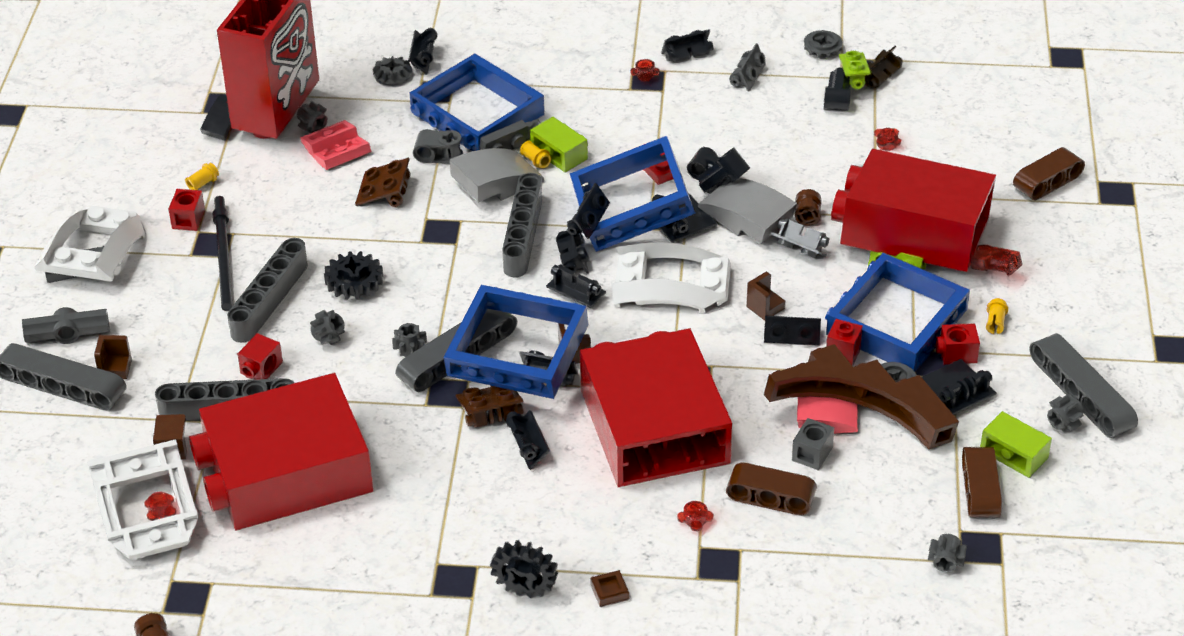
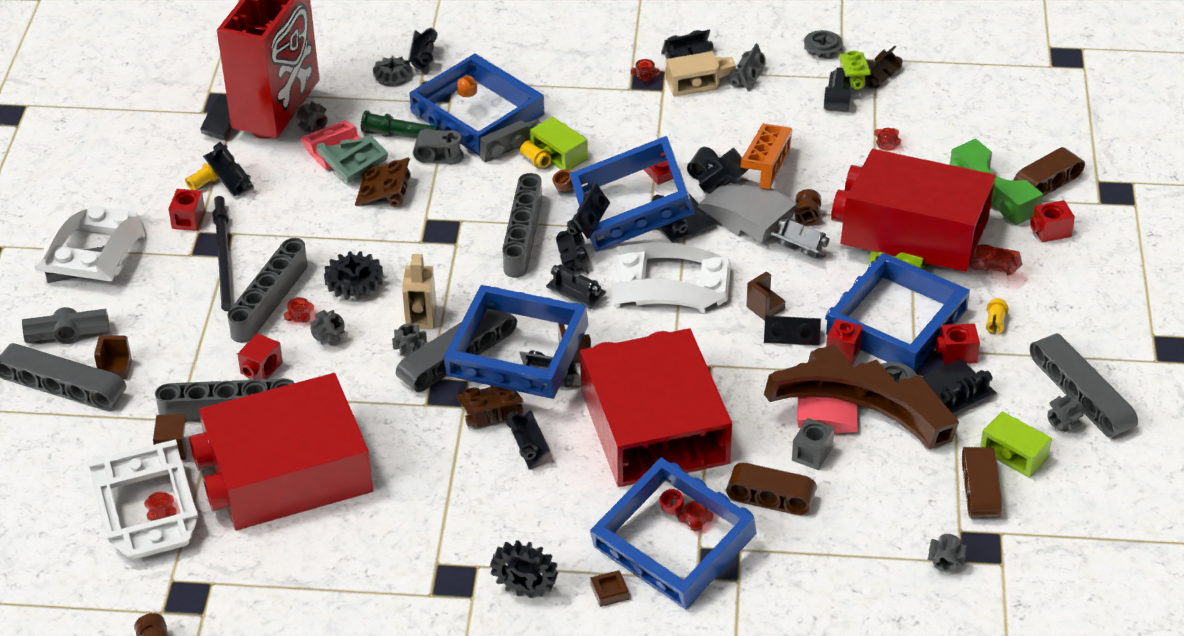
light grey slope [450,148,544,203] -> none
none -> black hinge [203,142,254,197]
none -> clear red plate [284,297,314,323]
none -> sand green wing [317,136,388,184]
none -> dark green pin [361,110,439,138]
none -> tan hinge [402,254,437,329]
none -> orange hinge [457,75,477,97]
none -> dark orange hinge [552,169,573,192]
none -> blue window [590,457,757,609]
none -> red hinge [659,489,684,515]
none -> tan hinge [665,51,736,97]
none -> orange fence [740,123,792,189]
none -> bright green arch [949,138,1043,225]
none -> red brick [1030,200,1075,243]

